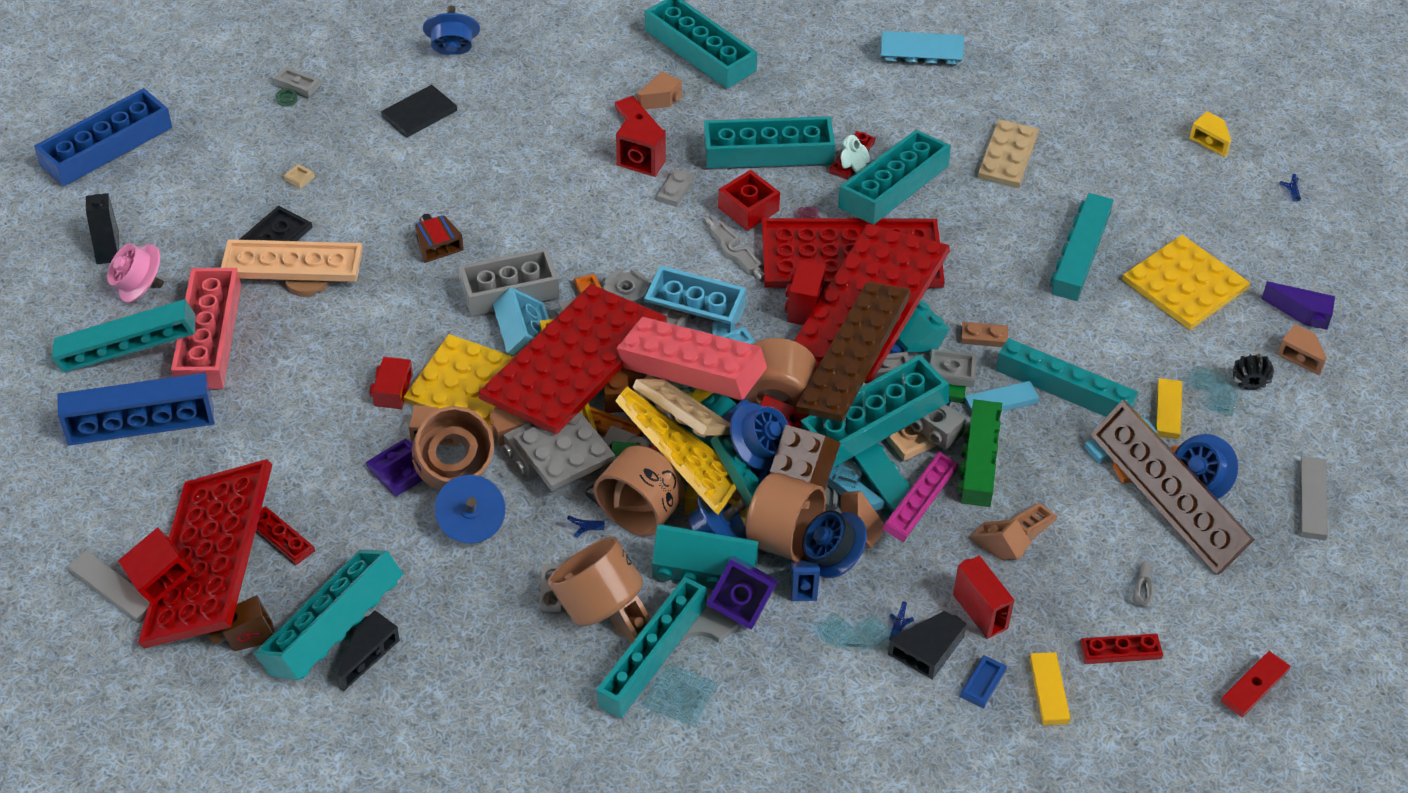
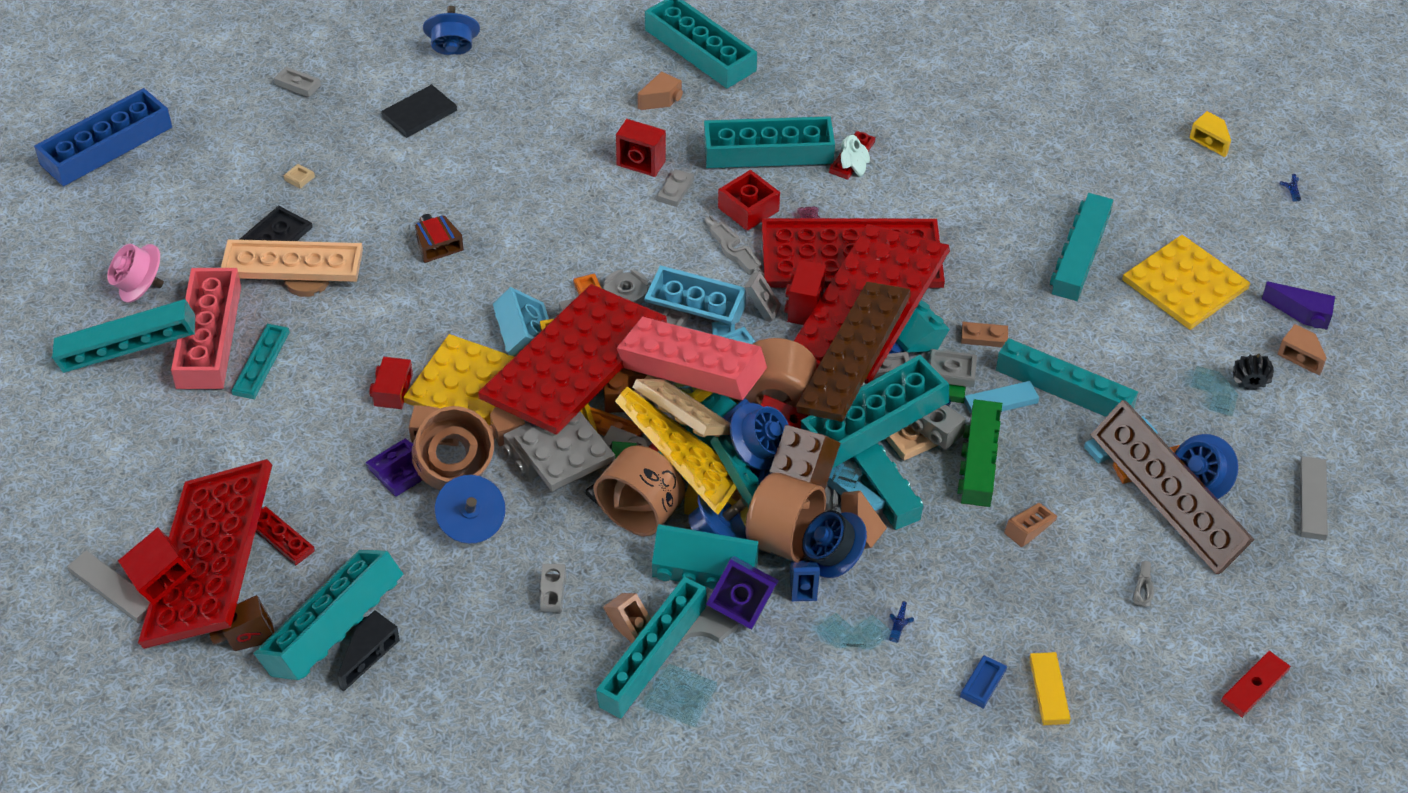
blue brick [57,373,215,446] -> none
black slope [86,193,119,264] -> none
clear green tile [276,88,298,107] -> none
light grey brick [459,248,559,316] -> none
nougat piece [547,537,643,626] -> none
clear blue bar [567,515,605,538] -> none
red tile [615,95,661,129] -> none
teal brick [838,130,951,225] -> none
medium azure slope [880,31,964,65] -> none
dark pink tile [882,452,959,543] -> none
black slope [888,611,967,680] -> none
red brick [953,555,1015,639] -> none
nougat slope [969,519,1031,560] -> none
tan plate [978,119,1039,188] -> none
red tile [1080,633,1163,664] -> none
yellow tile [1155,378,1182,439] -> none
none -> teal tile [231,323,290,400]
none -> light grey plate [744,271,781,321]

